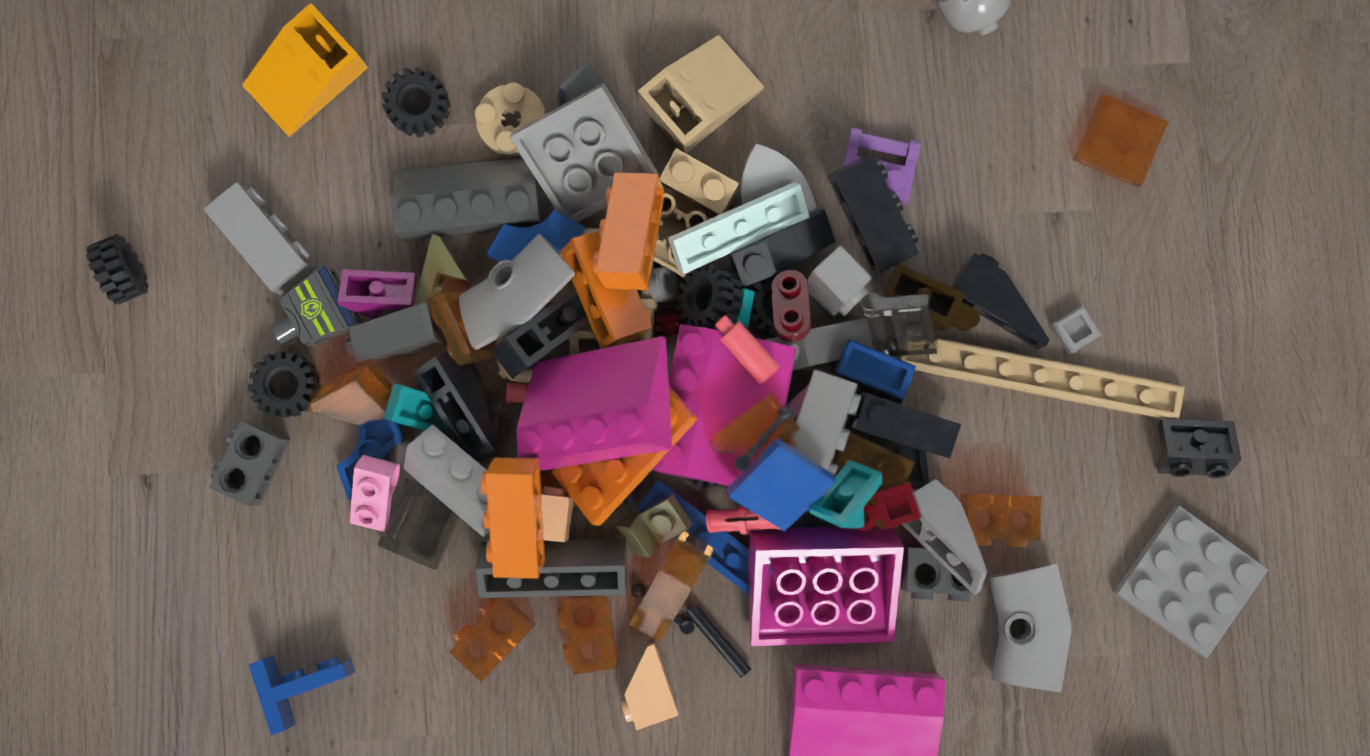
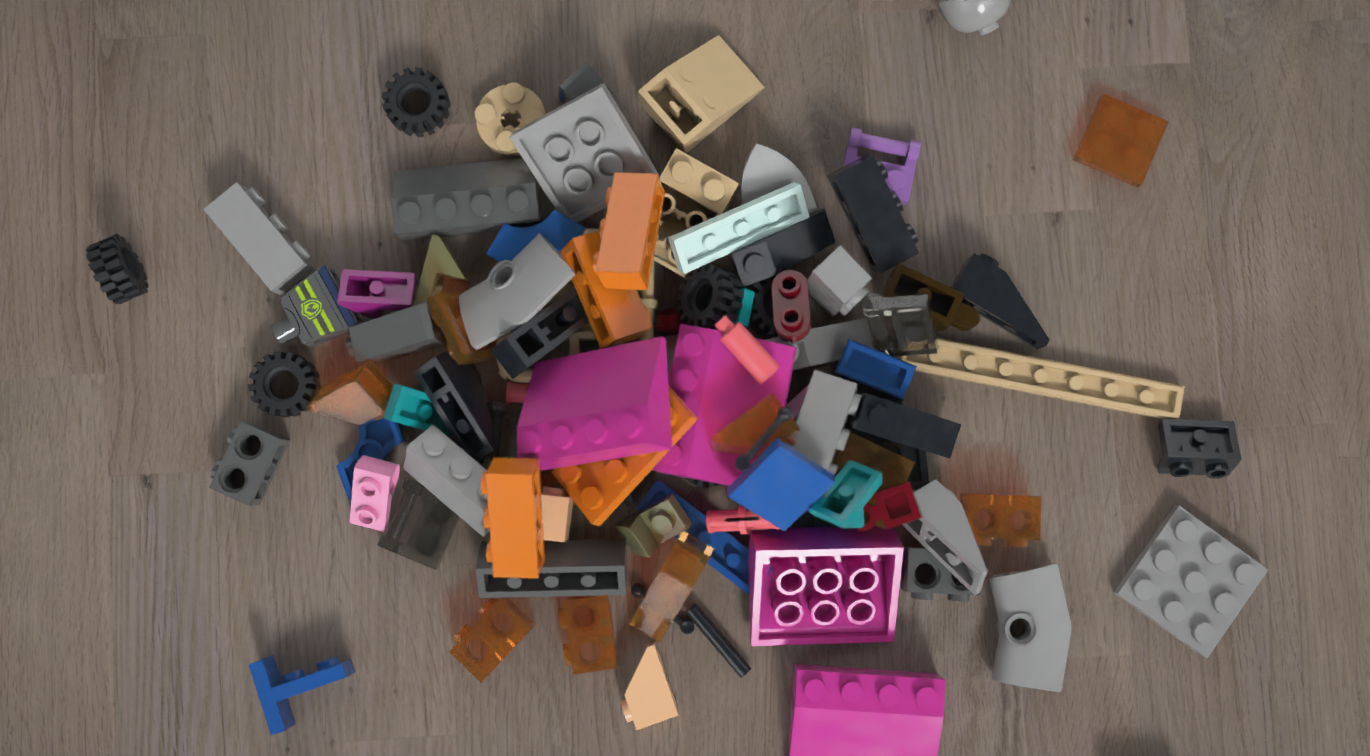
light orange slope [242,3,368,137] -> none
light grey tile [648,266,679,303] -> none
light grey tile [1050,305,1102,355] -> none

